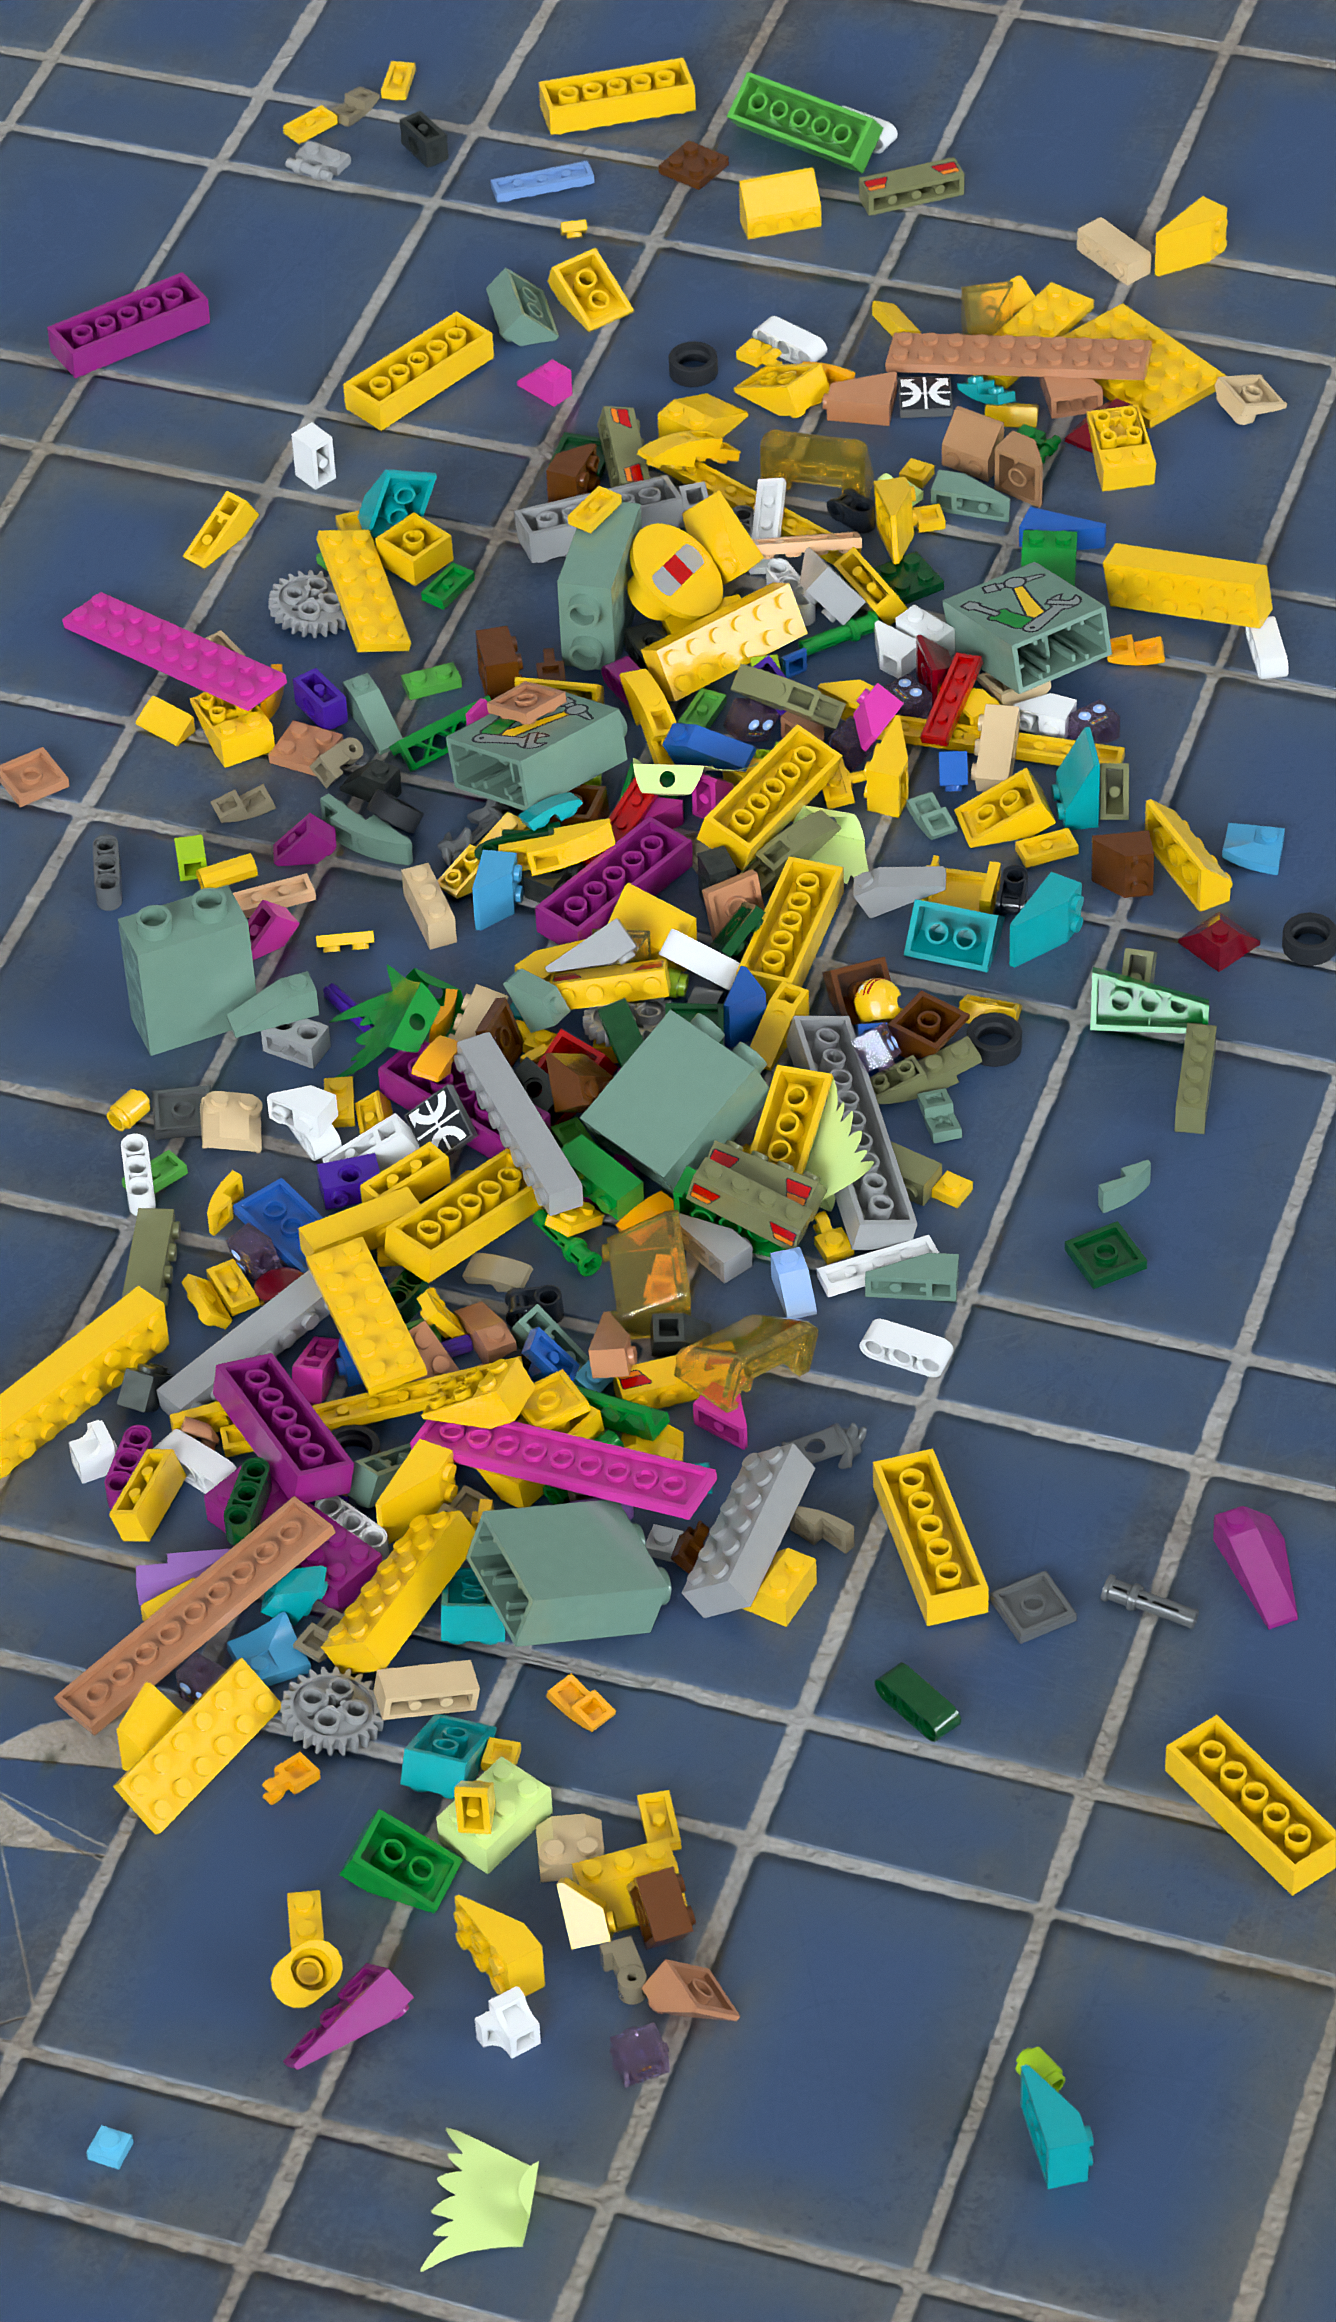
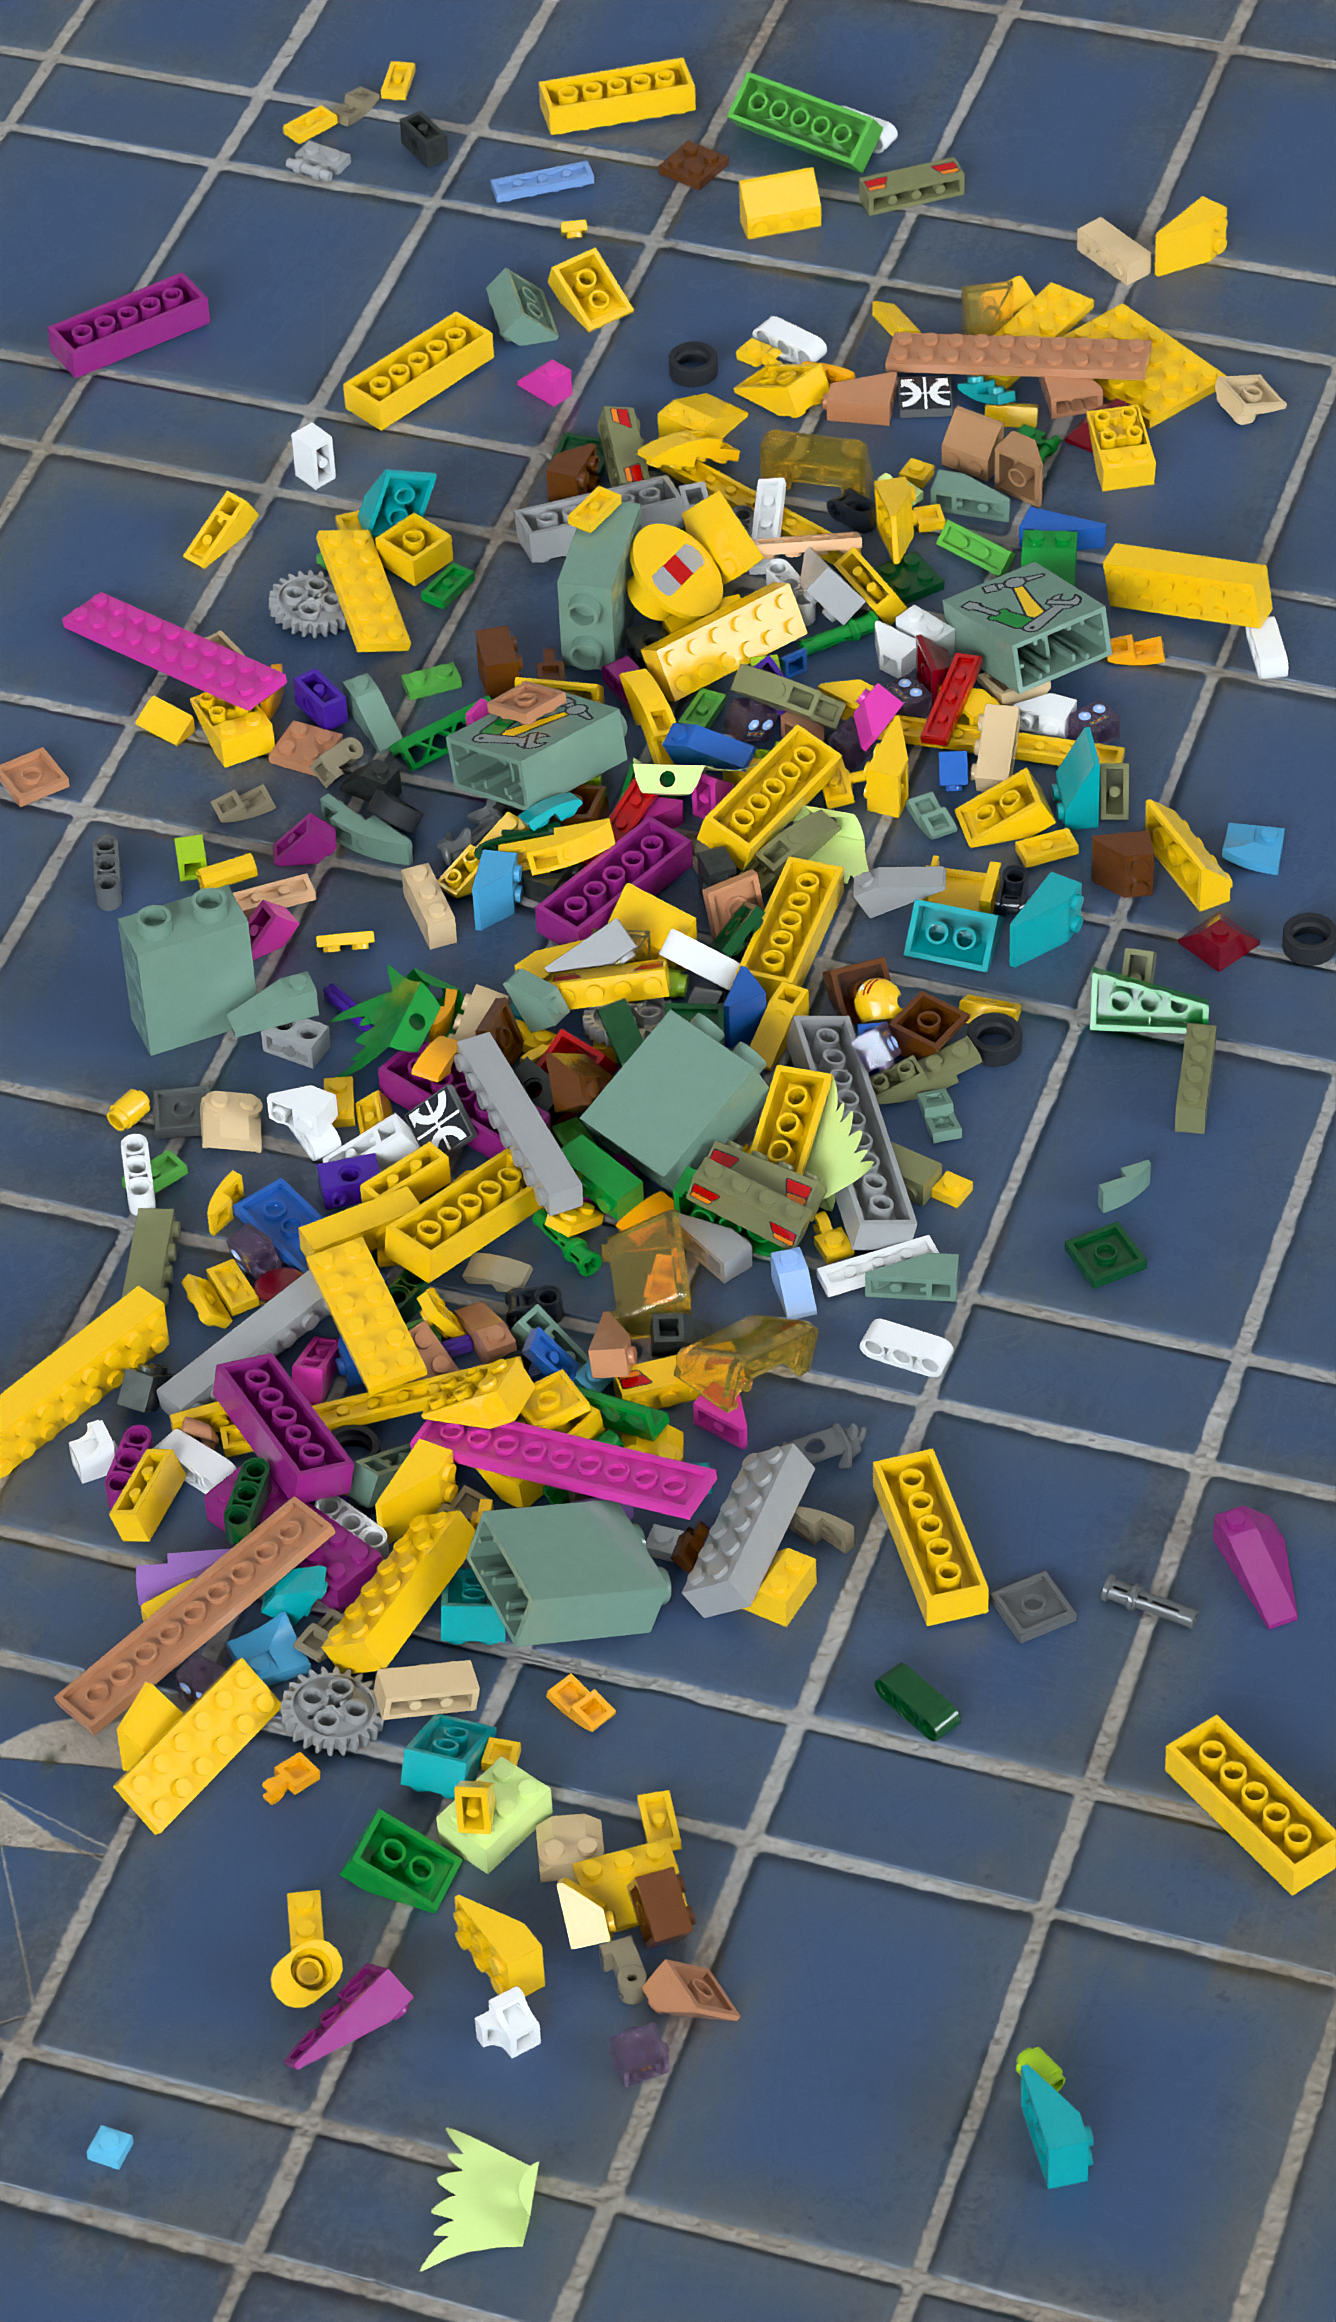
none -> bright green plate [936,520,1016,576]

